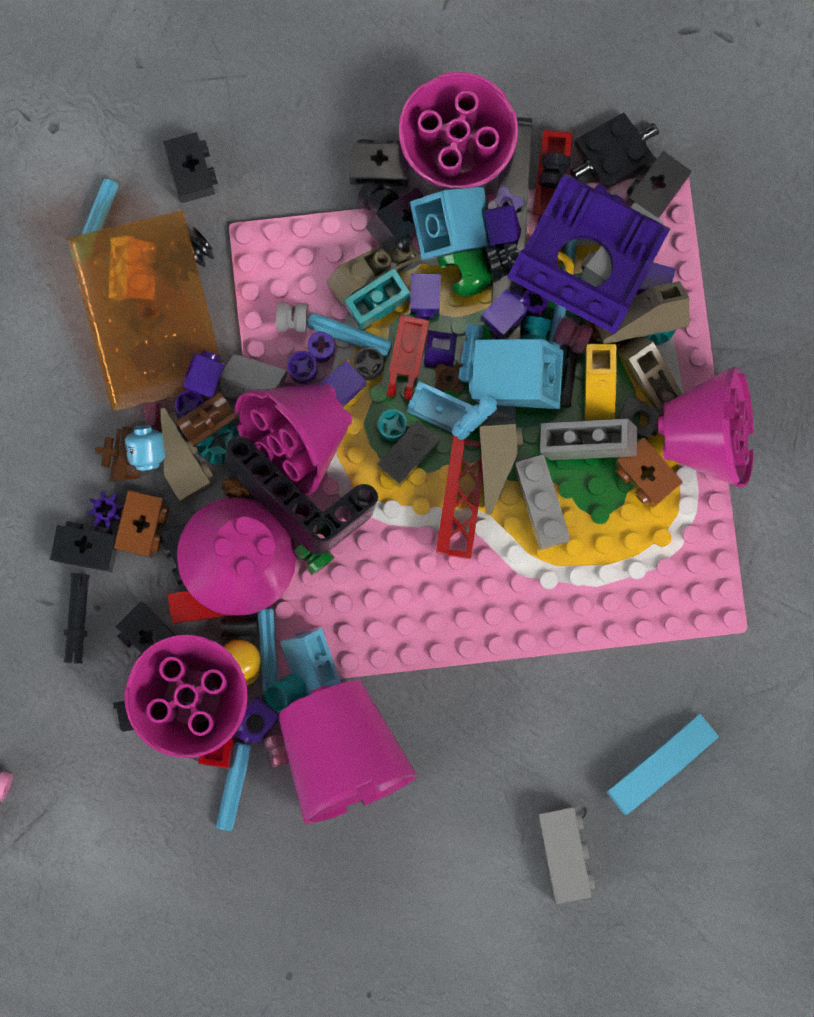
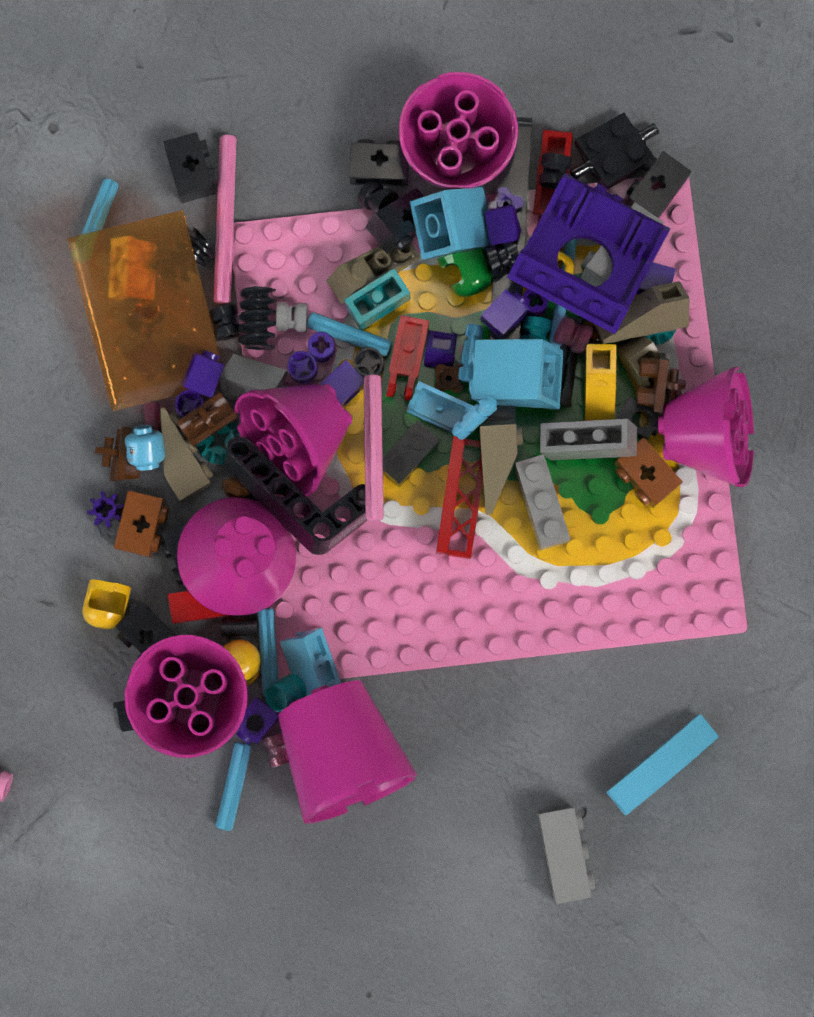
black brick [50,521,117,572] -> none
black pin [63,573,90,664] -> none
red plate [198,738,235,769] -> none
green wheel [294,534,335,575] -> none
teal wheel [378,409,407,442] -> none
dark purple brick [410,274,441,319] -> none
none -> yellow helmet [82,579,131,629]
none -> black wheel [208,304,243,341]
none -> bright pink axle [214,134,237,304]
none -> black piece [238,286,277,350]
none -> bright pink axle [363,374,384,521]
none -> reddish brown hips [636,353,686,413]

